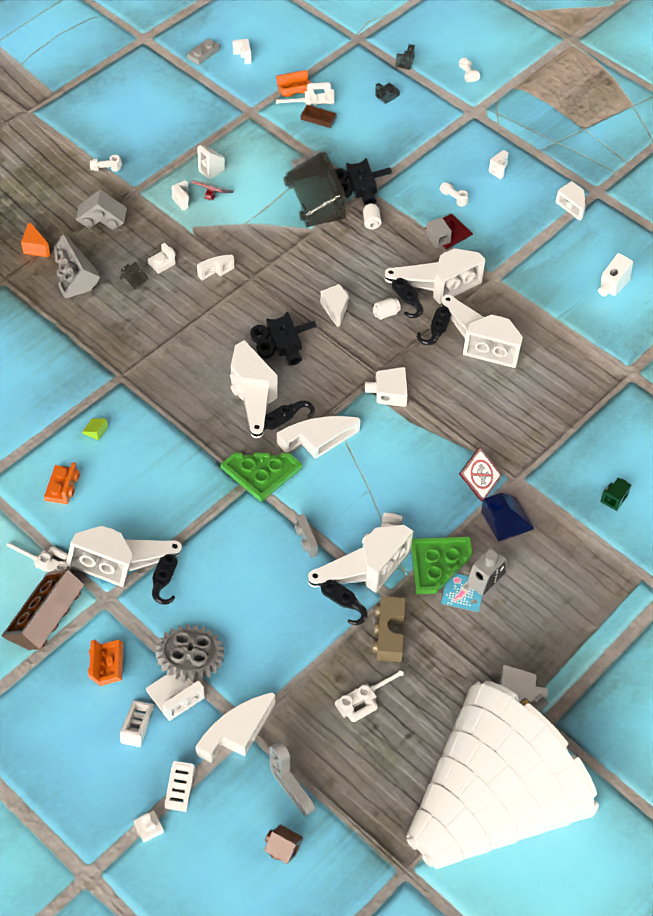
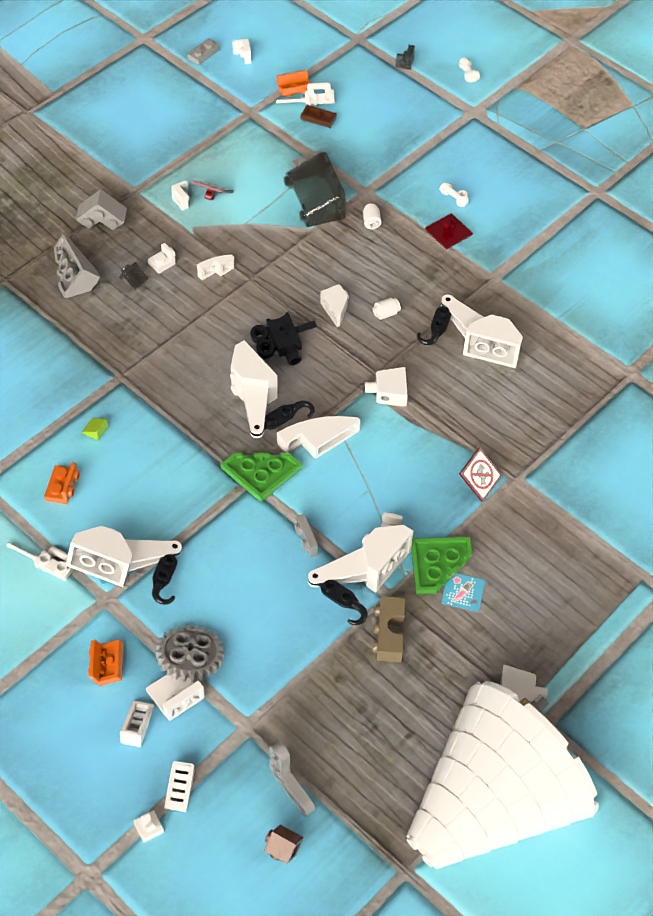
slope [1,569,84,650] -> none
orange slope [21,223,50,257] -> none
white bar [90,155,122,172] -> none
white slope [196,693,275,763] -> none
white slope [198,145,225,179] -> none
black piece [331,158,392,206] -> none
white piece [335,670,404,722] -> none
clear smoke bracket [375,83,400,104] -> none
white slope [384,248,485,318] -> none
light grey brick [426,217,451,248] -> none
light grey torso [467,548,507,596] -> none
clear blue slope [481,493,534,542] -> none
white bracket [489,150,509,179] -> none
white slope [556,181,585,220] -> none
white torso [598,253,633,297] -> none
dark green brick [600,478,632,511] -> none

